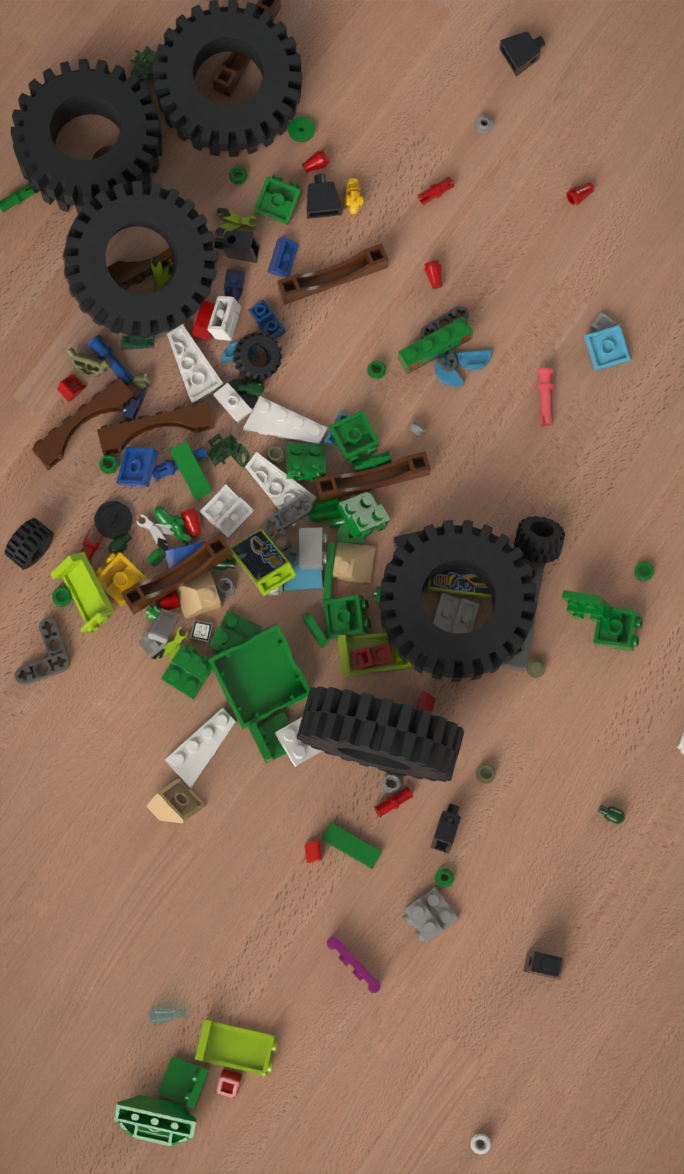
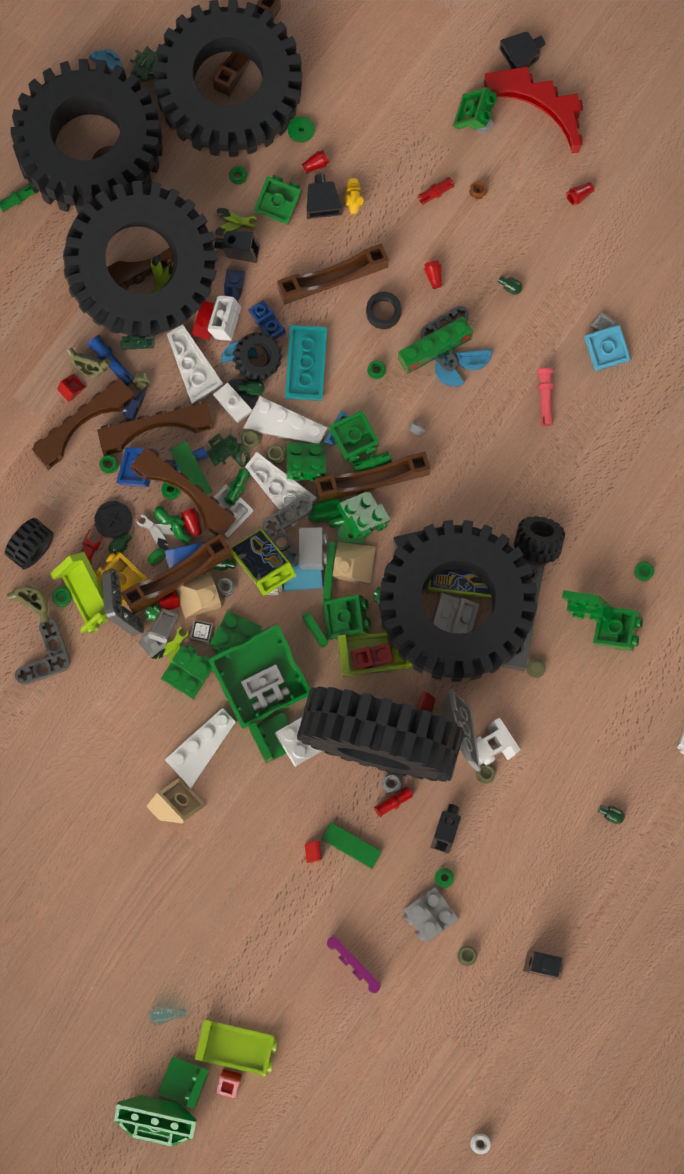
blue slope [268,237,299,278] -> none
none -> olive piece [7,585,49,623]
none -> dark azure tile [89,49,122,72]
none -> dark grey beam [102,568,144,636]
none -> reddish brown arch [130,447,236,537]
none -> green plate [161,483,180,500]
none -> green pin [224,469,250,506]
none -> olive plate [241,429,260,448]
none -> light grey plate [241,664,290,710]
none -> teal plate [285,325,327,401]
none -> black tyre [366,291,402,329]
none -> light grey wedge [442,689,481,771]
none -> green plate [453,87,497,130]
none -> olive plate [457,946,477,966]
none -> dark orange plate [469,181,487,199]
none -> white tile [476,718,521,766]
none -> red arch [484,67,583,154]
none -> dark green cylinder [497,276,523,295]

